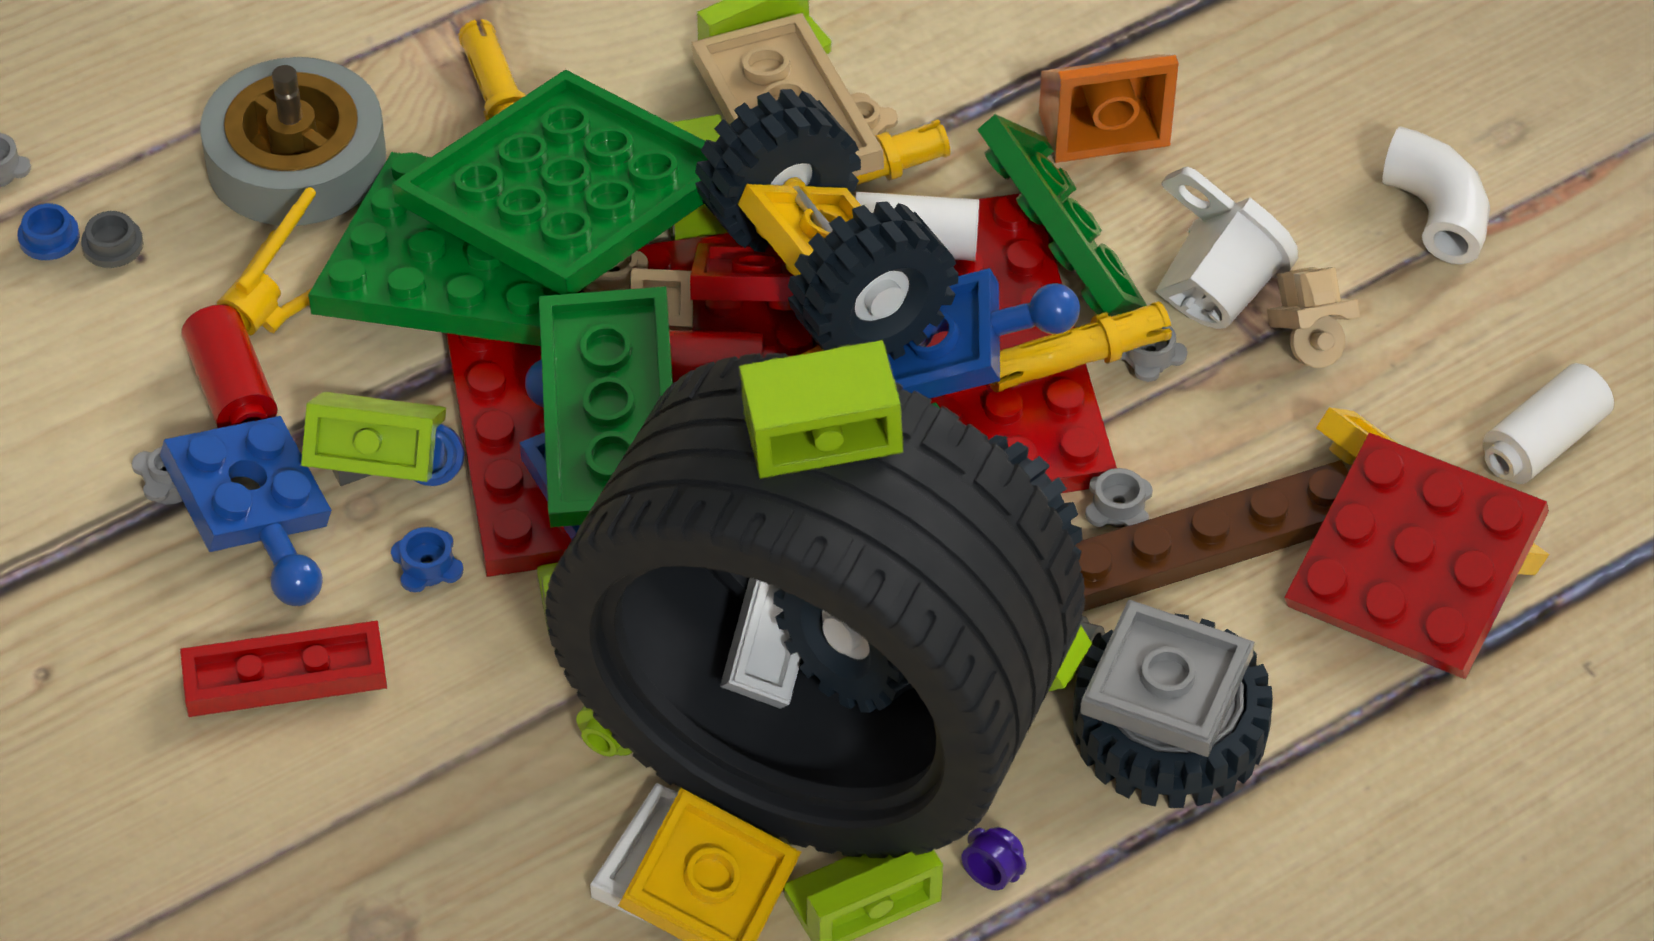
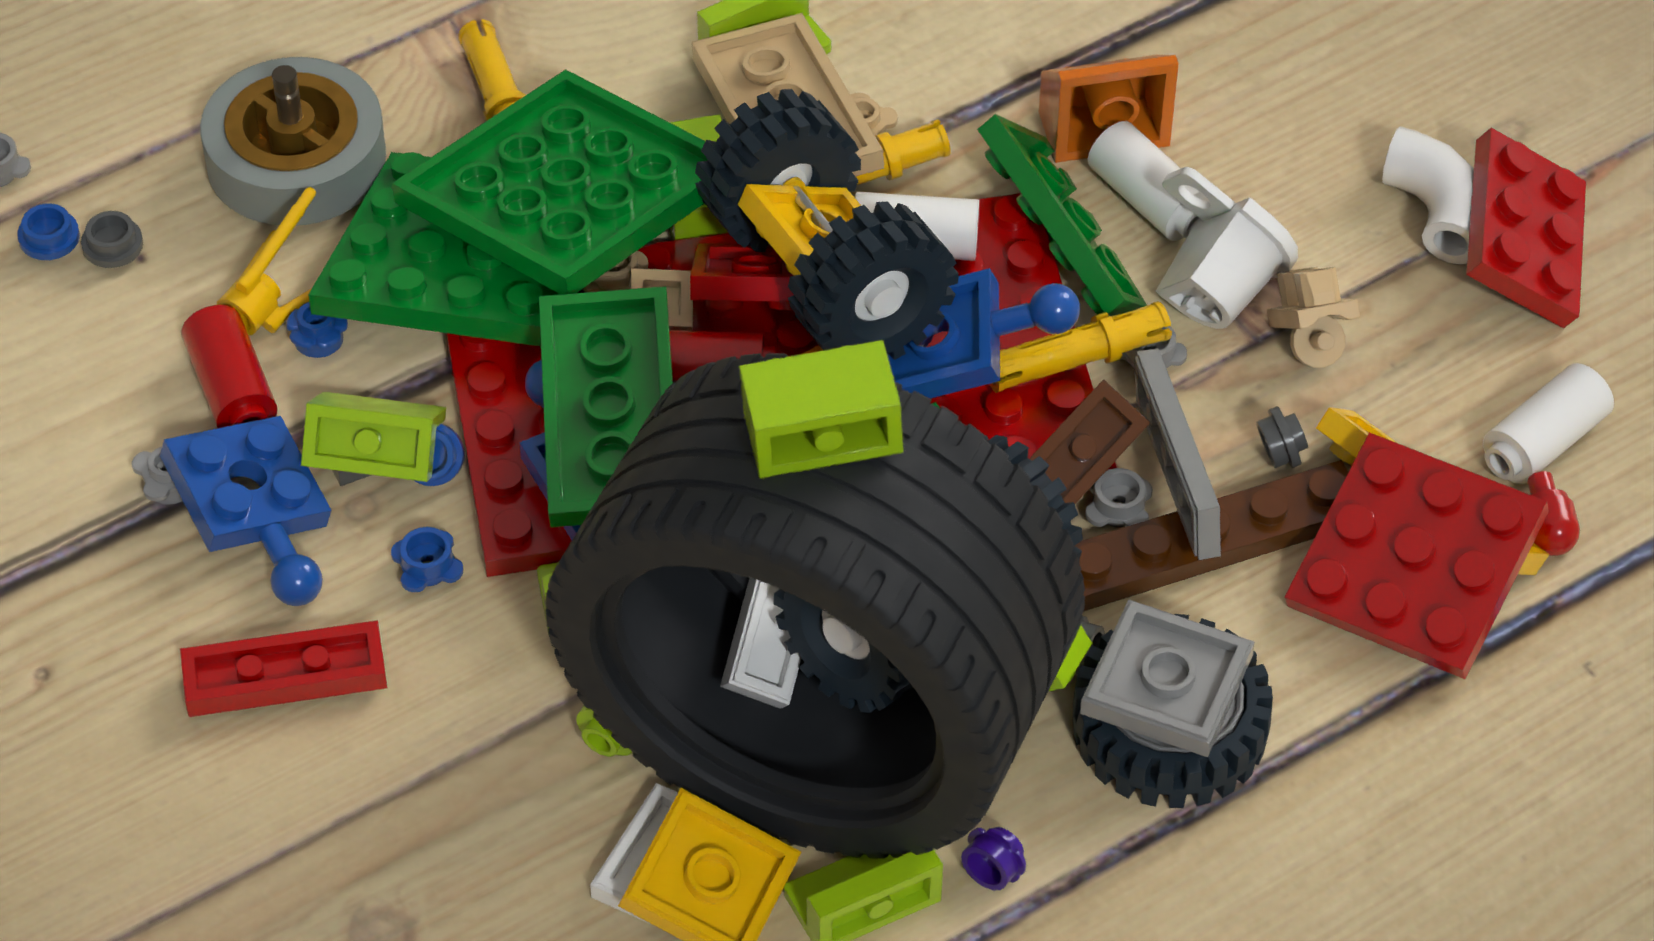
none -> blue plate [286,302,348,358]
none -> reddish brown plate [1030,379,1150,504]
none -> white brick [1088,121,1209,241]
none -> light grey tile [1135,348,1221,560]
none -> dark grey plate [1256,406,1308,468]
none -> red plate [1466,127,1586,328]
none -> red cylinder [1527,471,1580,556]

